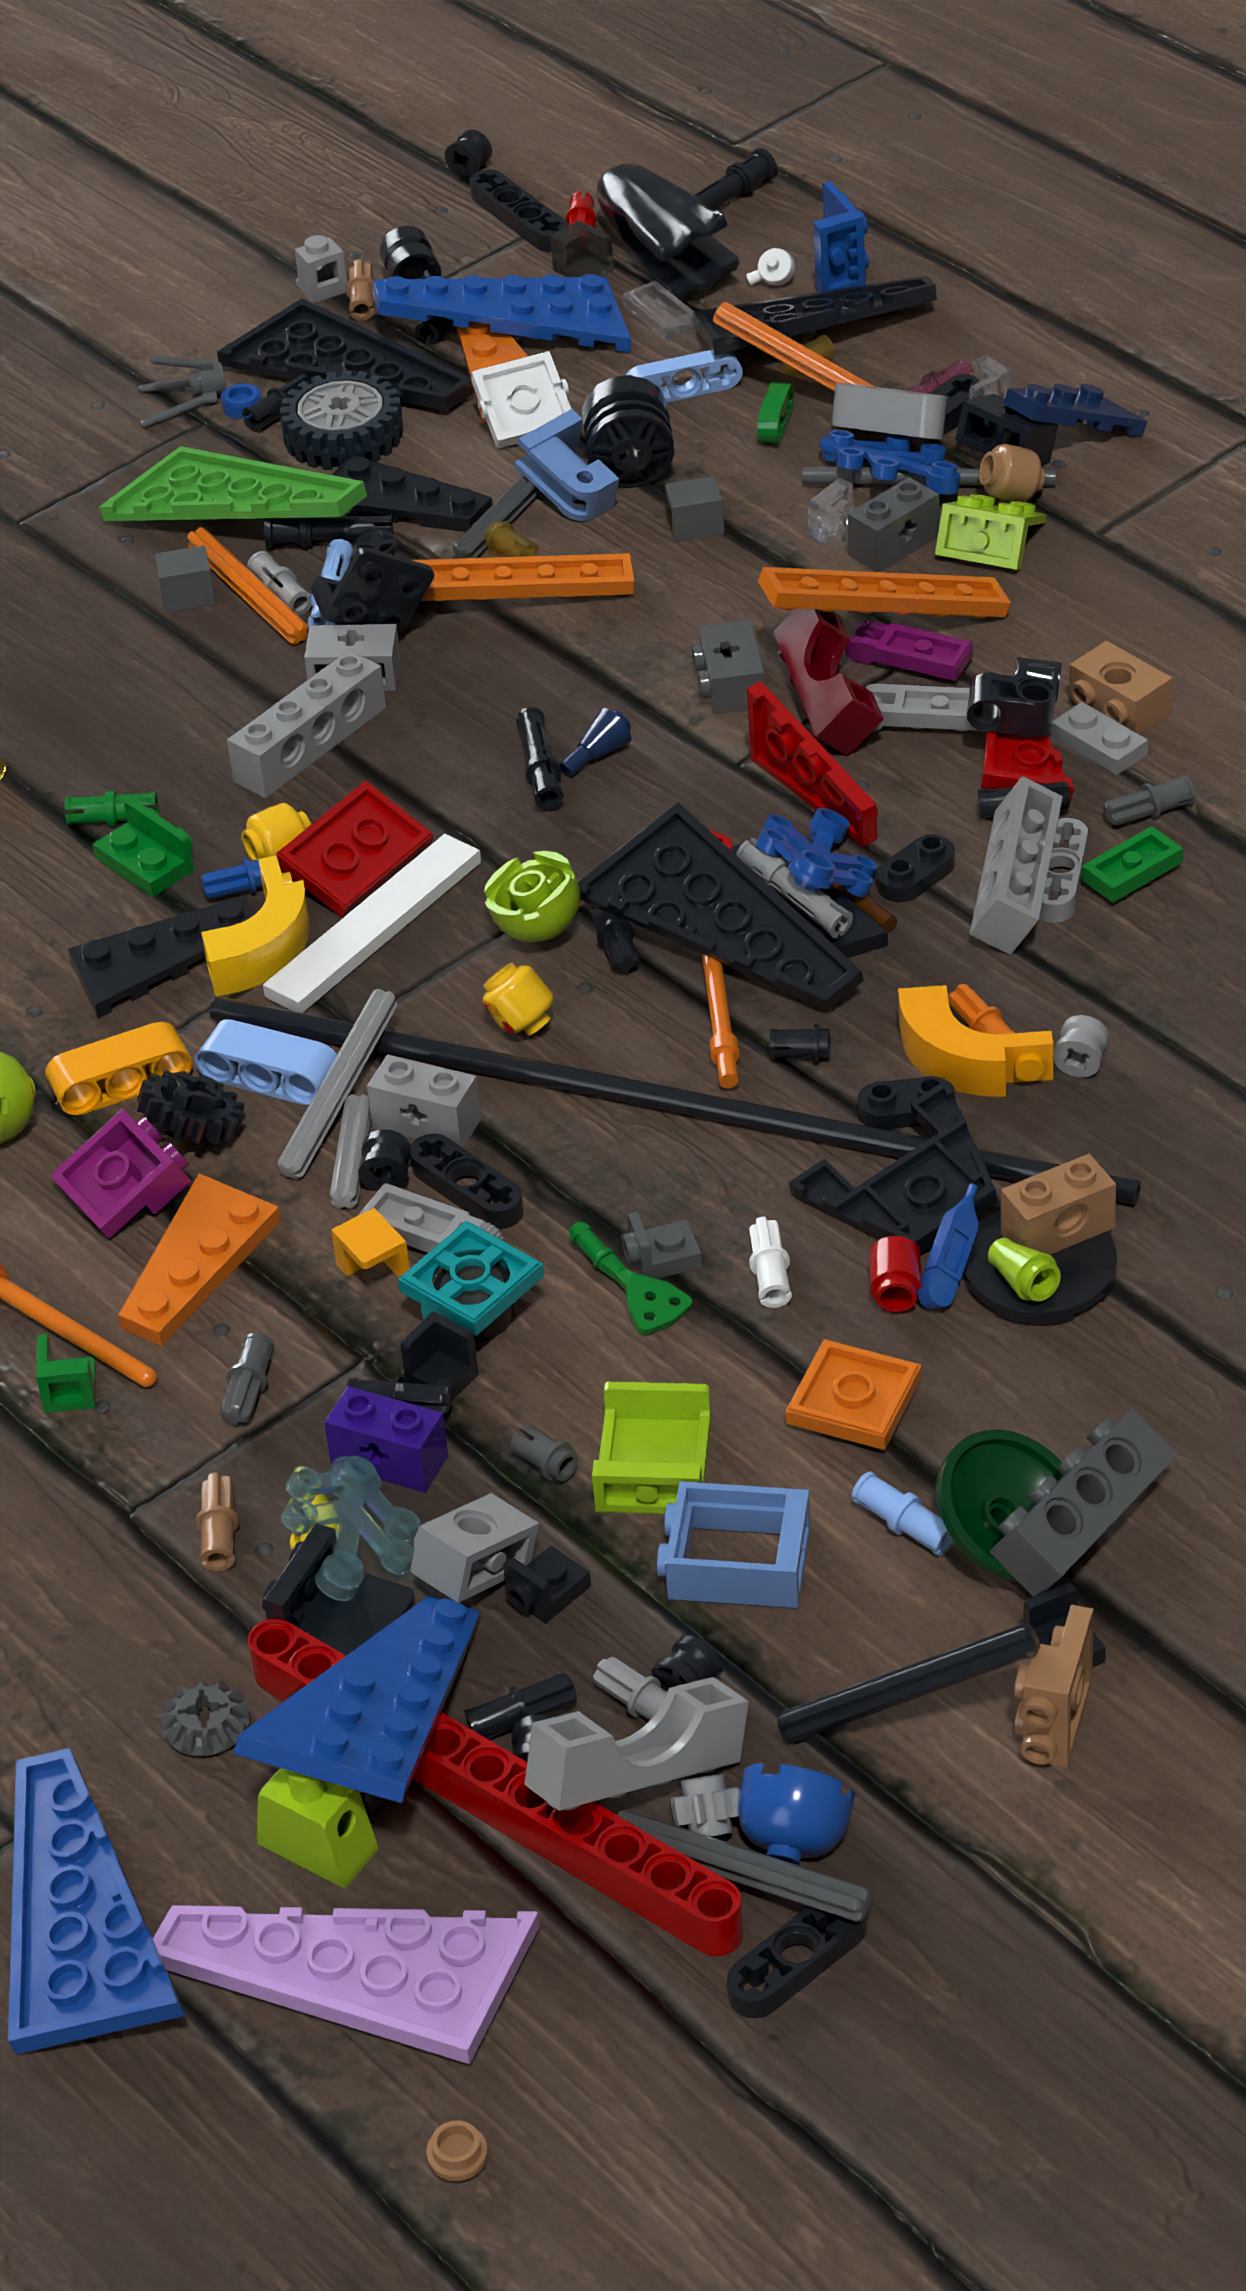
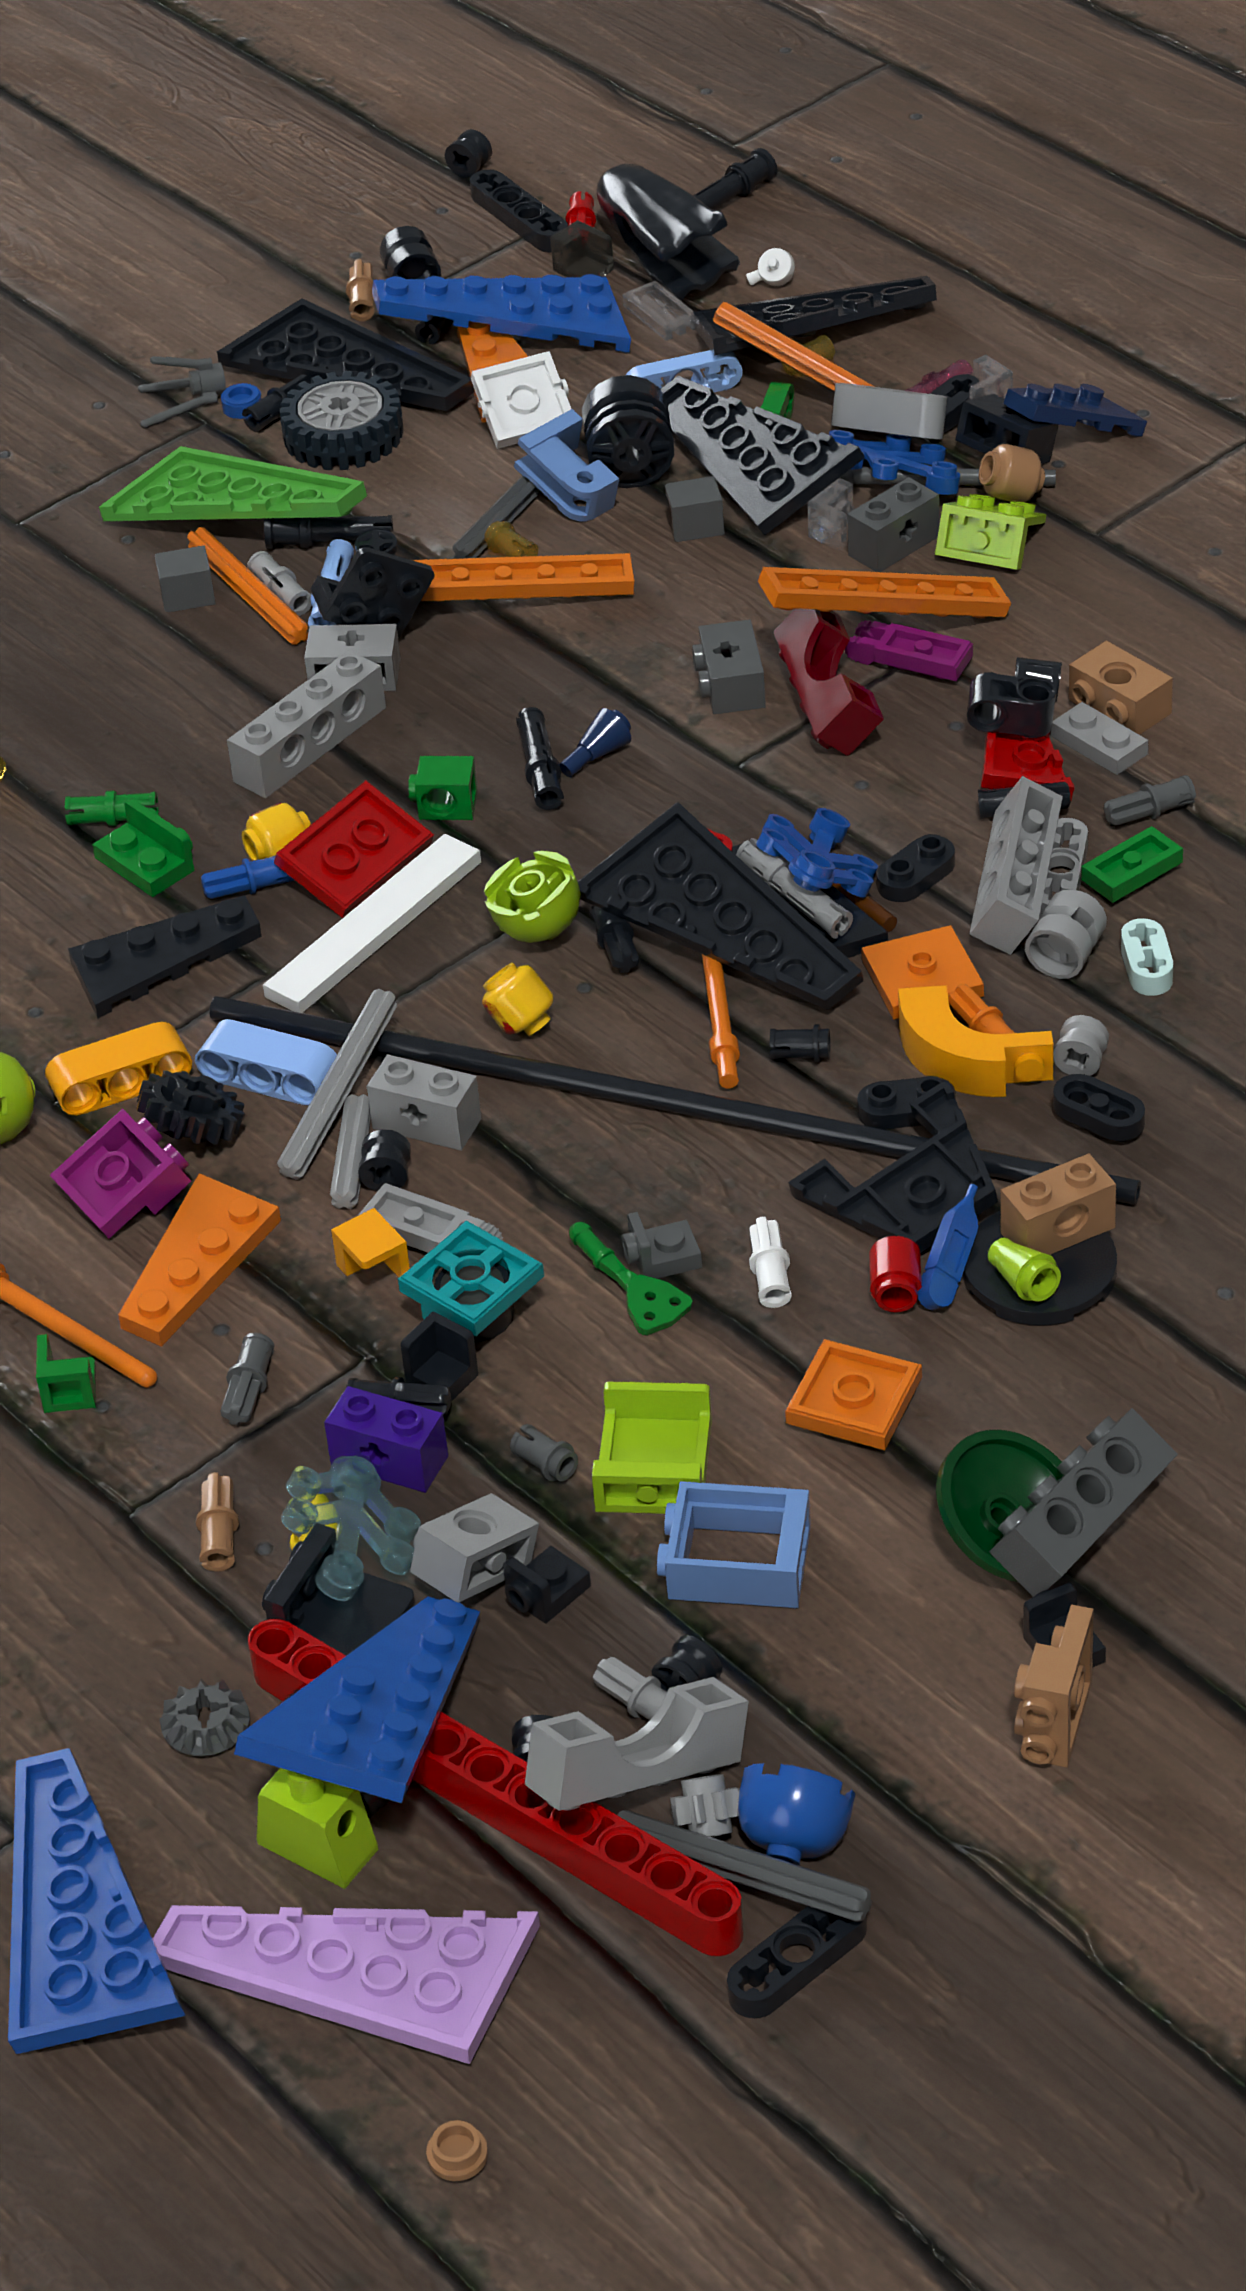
yellow arch [201,855,310,996] -> none
light grey brick [294,235,347,303] -> none
black wing [331,455,493,532] -> none
black beam [410,1134,524,1229] -> none
black axle [464,1673,577,1739] -> none
red wing [746,681,878,847] -> none
black axle [777,1623,1040,1743] -> none
blue bracket [813,181,869,292] -> none
light blue pin [851,1471,954,1556] -> none
light grey plate [865,684,979,732] -> none
none -> green brick [408,756,478,820]
none -> wing [661,376,865,536]
none -> orange plate [861,925,984,1020]
none -> light grey wheel [1025,889,1107,979]
none -> black plate [1053,1074,1145,1141]
none -> light aqua beam [1121,919,1173,996]

